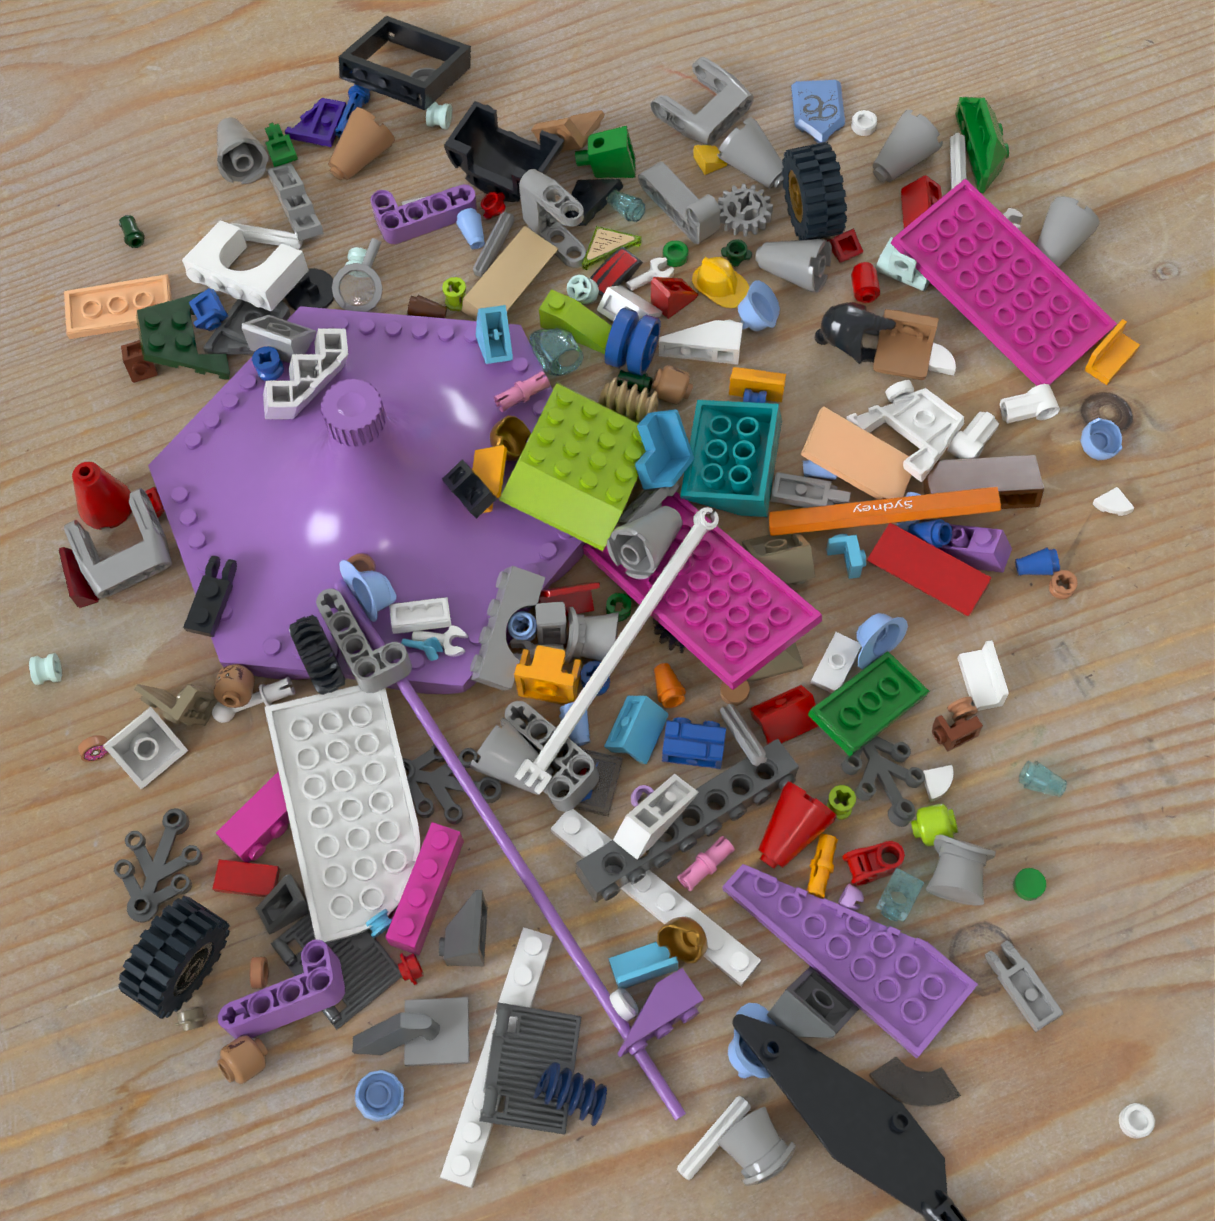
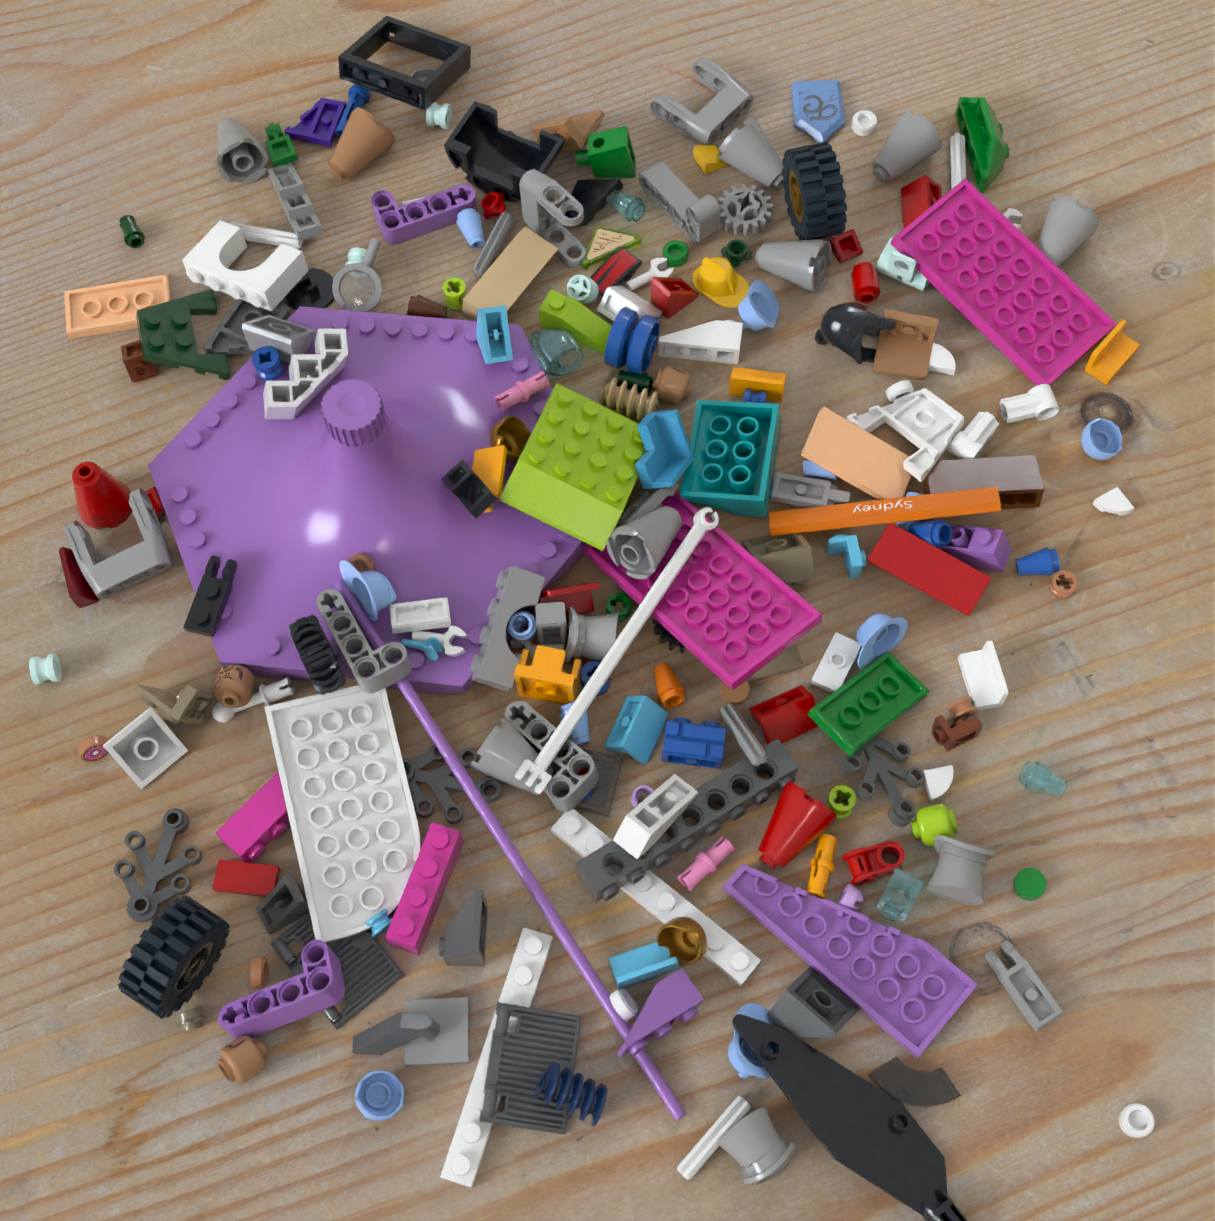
blue bracket [189,288,229,331] -> none
red plate [398,953,424,985] -> none

